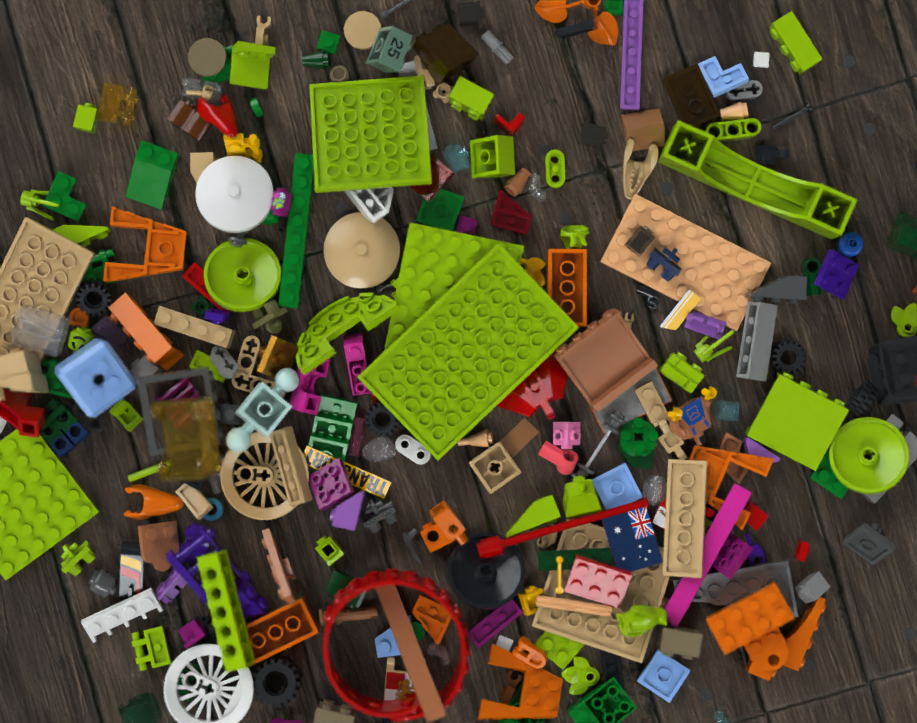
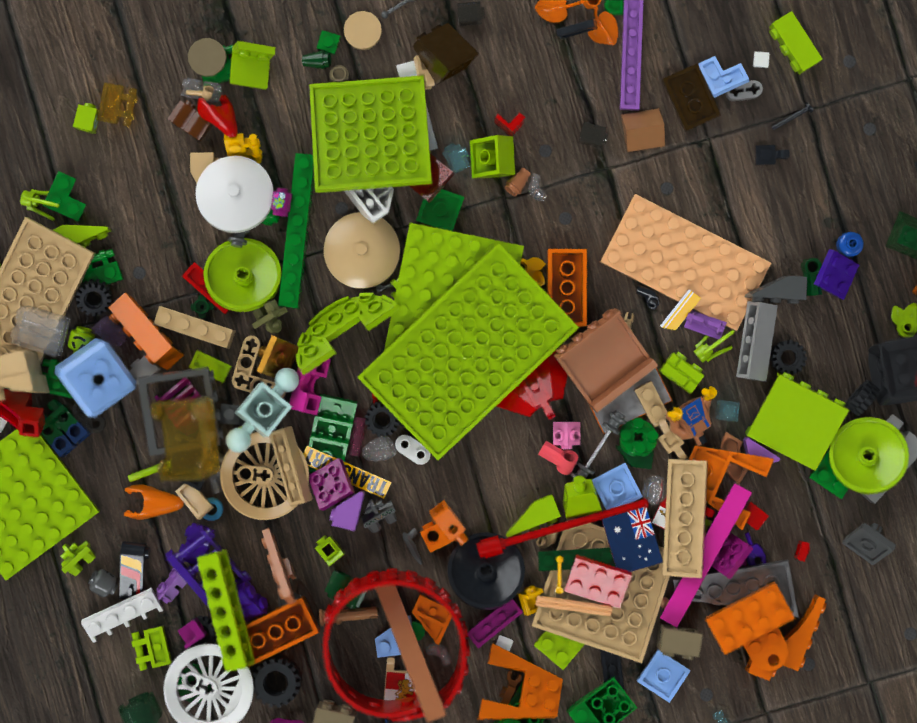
orange tile [68,307,90,327] -> none
orange wing [103,206,187,283] -> none
lime bracket [109,398,144,432] -> none
green slope [126,140,181,210] -> none
nougat plate [138,521,180,571] -> none
dark purple plate [205,308,230,324] -> none
light grey beam [210,346,238,379] -> none
green tile [250,98,264,118] -> none
tan plate [255,16,272,46] -> none
dark pink slope [343,332,372,396] -> none
sand green brick [366,26,413,73] -> none
tan plate [433,82,454,103] -> none
lime brick [449,76,494,121] -> none
magenta bracket [454,215,478,235] -> none
light nougat cone [457,429,494,448] -> none
tan brick [469,441,521,494] -> none
light grey axle [481,30,513,65] -> none
dark red wing [490,190,532,235] -> none
medium nougat sticker [500,417,539,457] -> none
orange plate [512,636,548,669] -> none
lime plate [545,149,565,188] -> none
lime piece [560,225,590,249] -> none
lime plate [561,656,600,695] -> none
lime animal [616,604,668,637] -> none
tan animal [623,138,658,200] -> none
clear smoke brick [624,225,655,257] -> none
dark blue hips [646,247,682,282] -> none
lime arch [657,120,857,240] -> none
lime beam [704,118,761,142] -> none
light nougat cone [720,102,749,120] -> none
light grey brick [795,572,830,603] -> none

